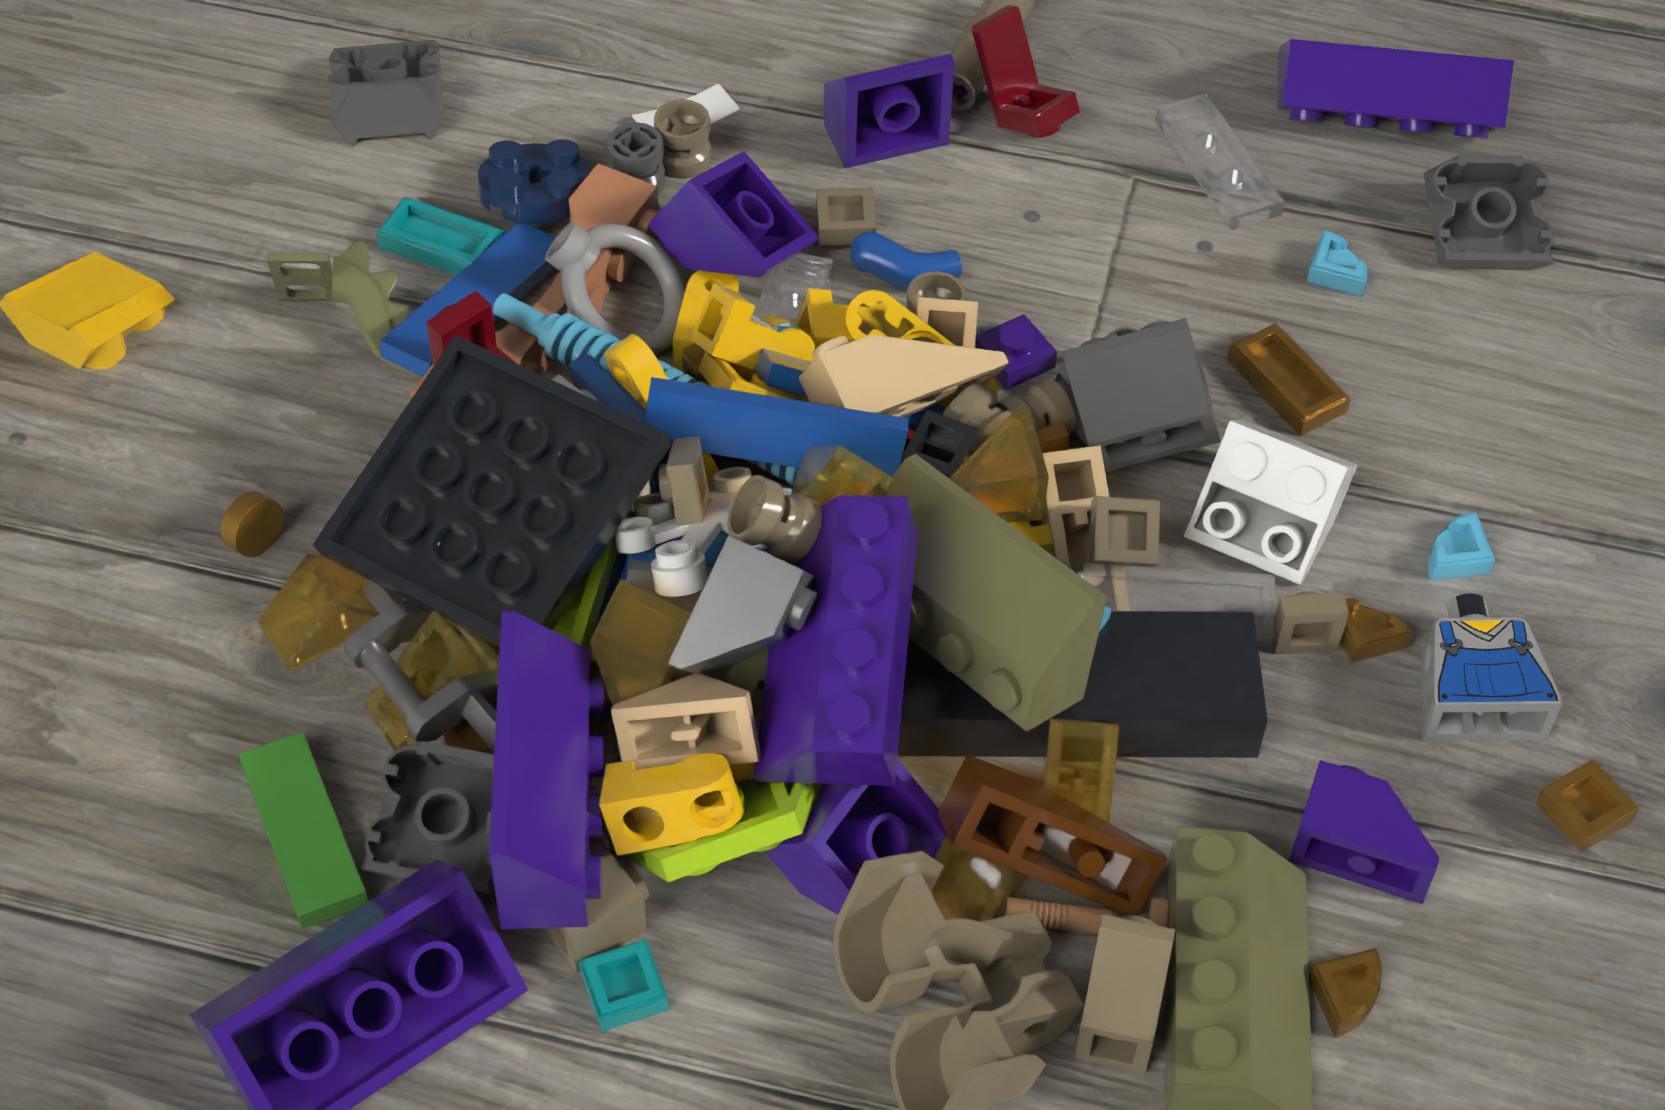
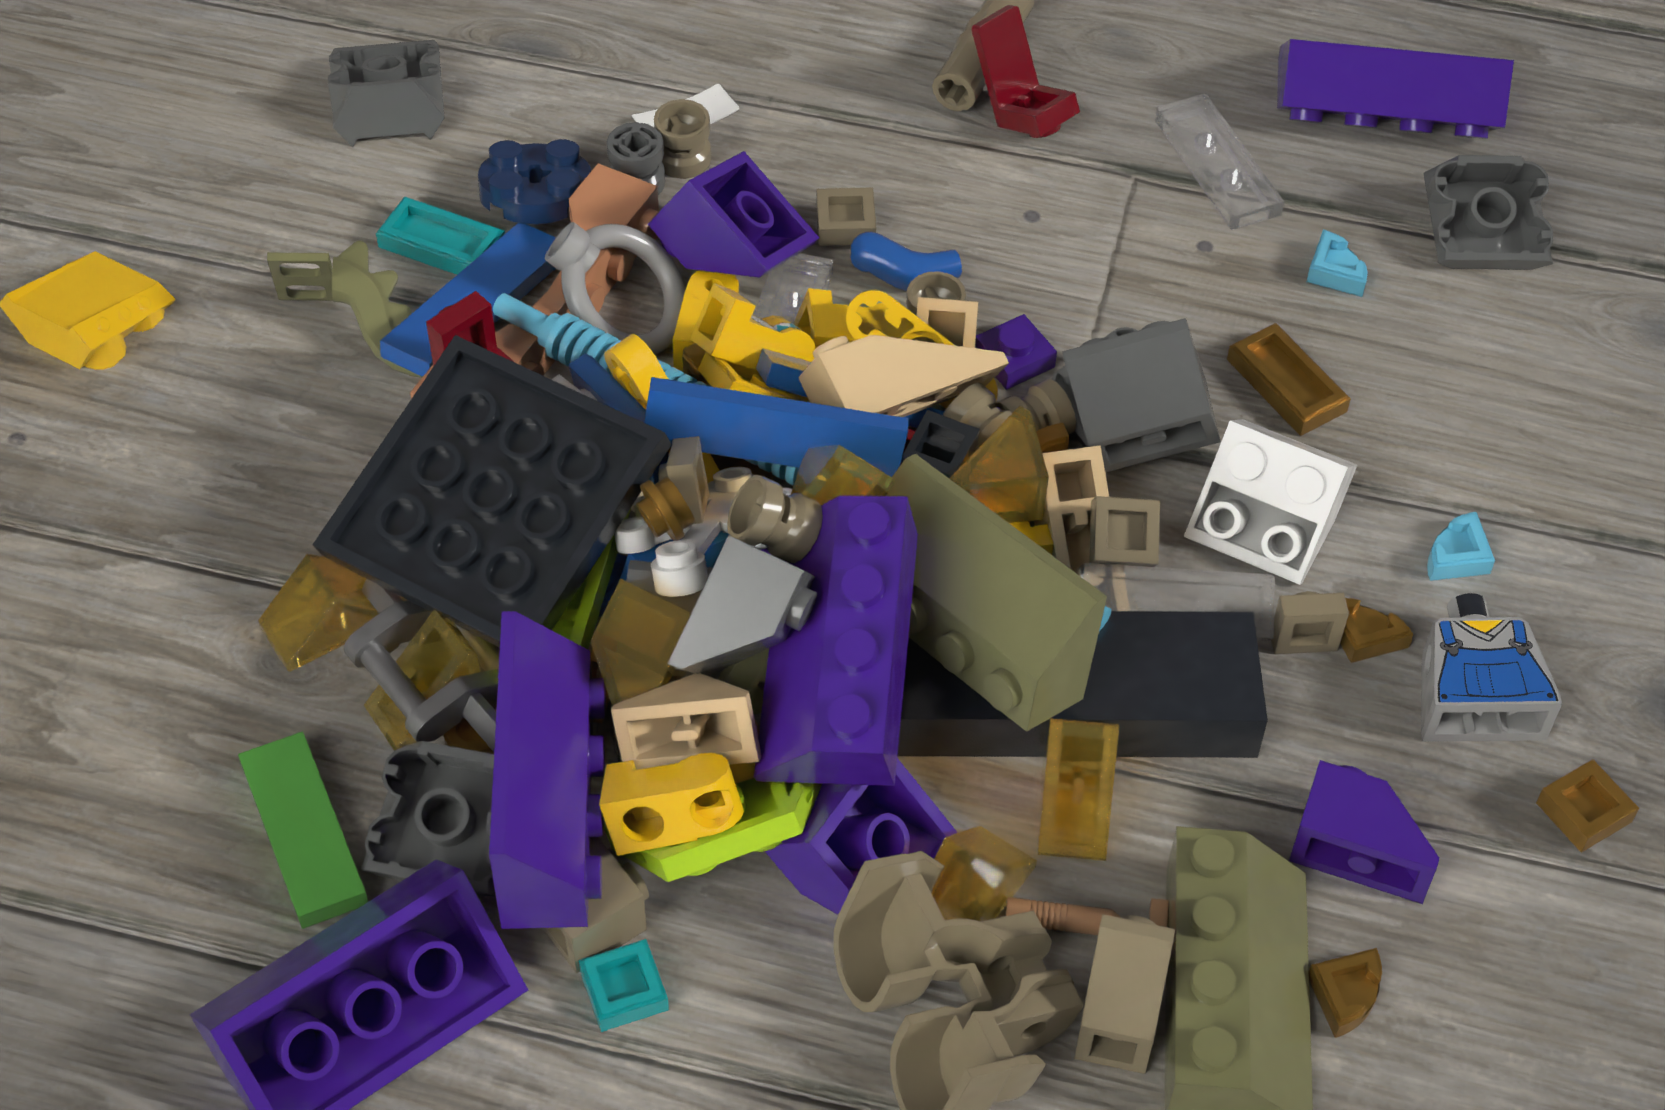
pearl gold tile [221,491,284,558] -> none
dark purple slope [824,54,955,168] -> none
reddish brown slope [937,754,1168,916] -> none
none -> pearl gold plate [636,477,695,541]

